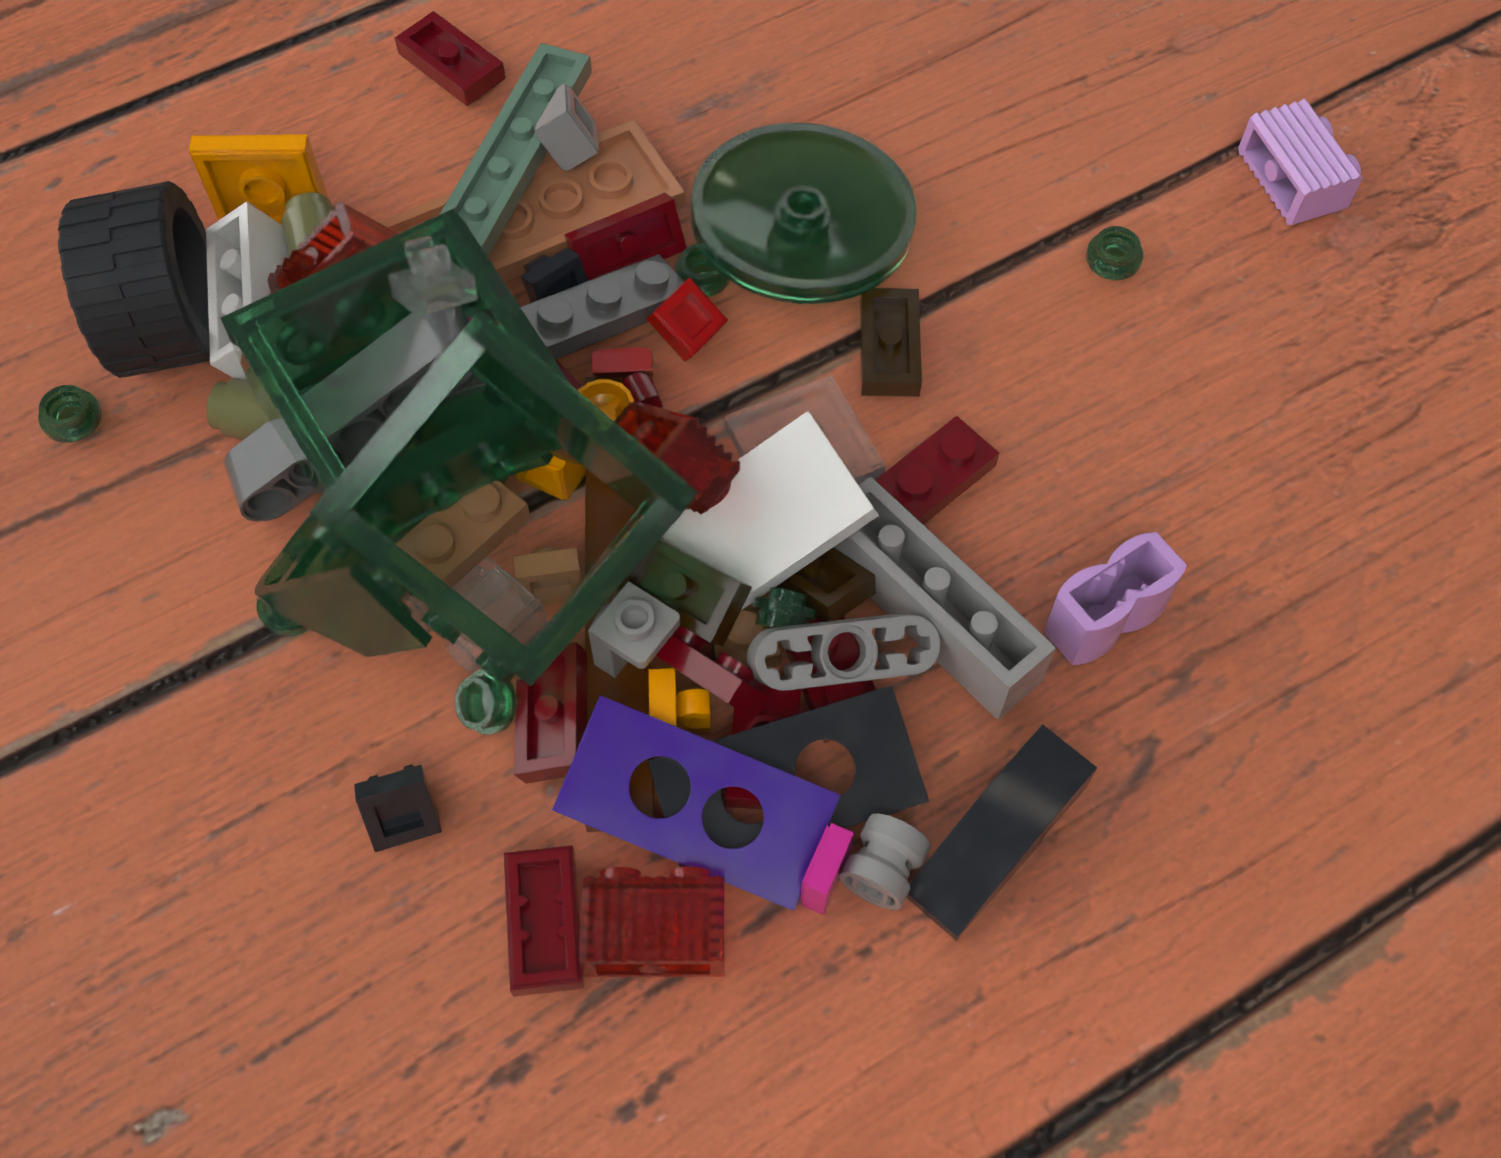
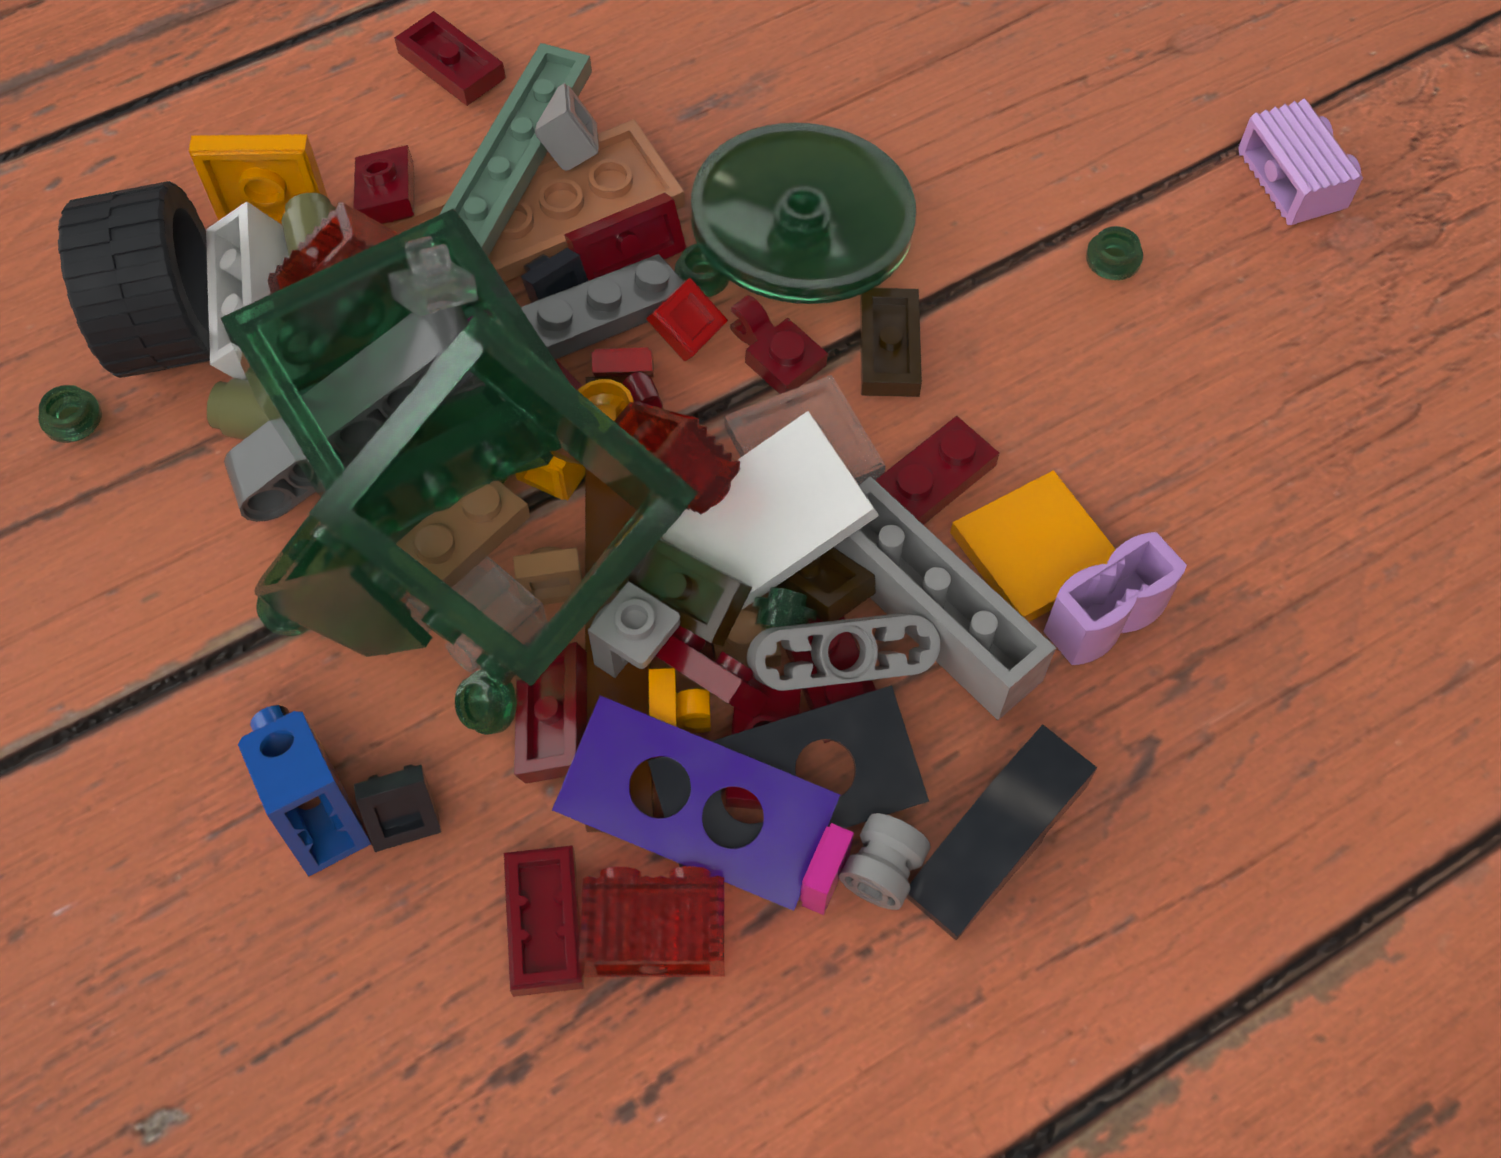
none -> blue torso [238,705,371,877]
none -> dark red plate [353,145,414,228]
none -> dark red plate [730,295,828,399]
none -> light orange tile [950,470,1116,622]

